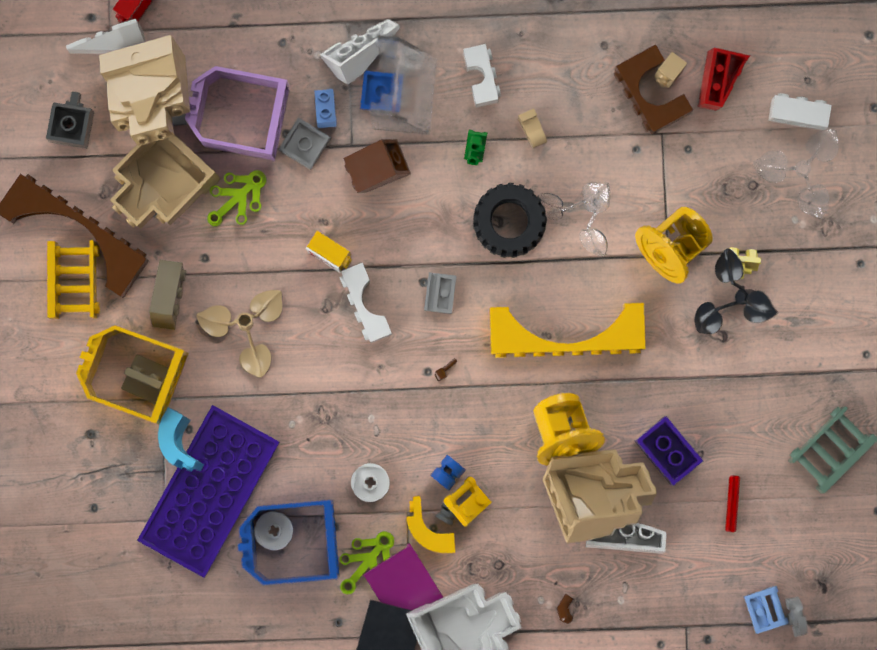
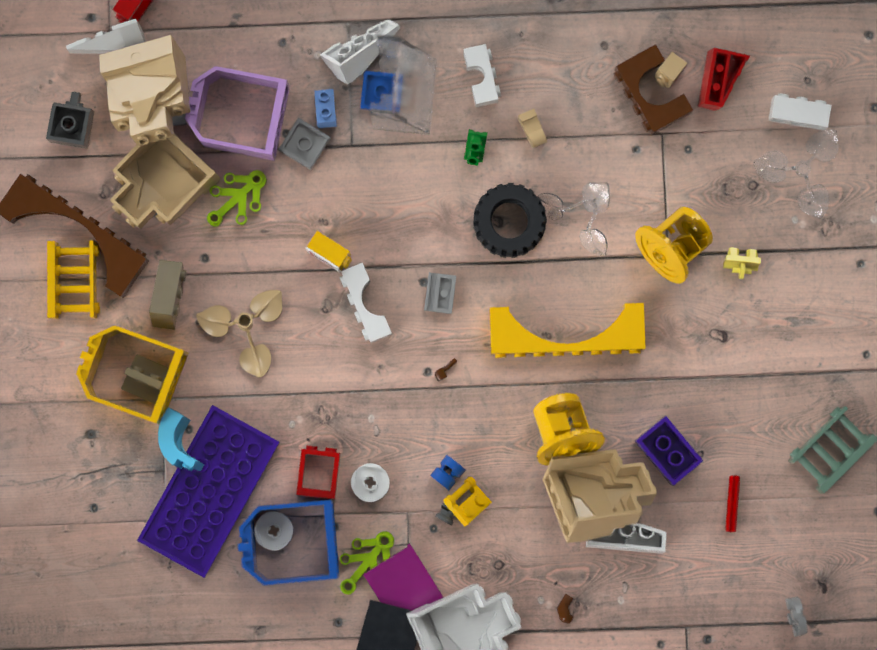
reddish brown slope [343,139,411,193] -> none
yellow arch [406,496,455,553] -> none
black plant [694,248,778,334] -> none
light blue plate [744,586,789,634] -> none
none -> red window [296,445,341,499]

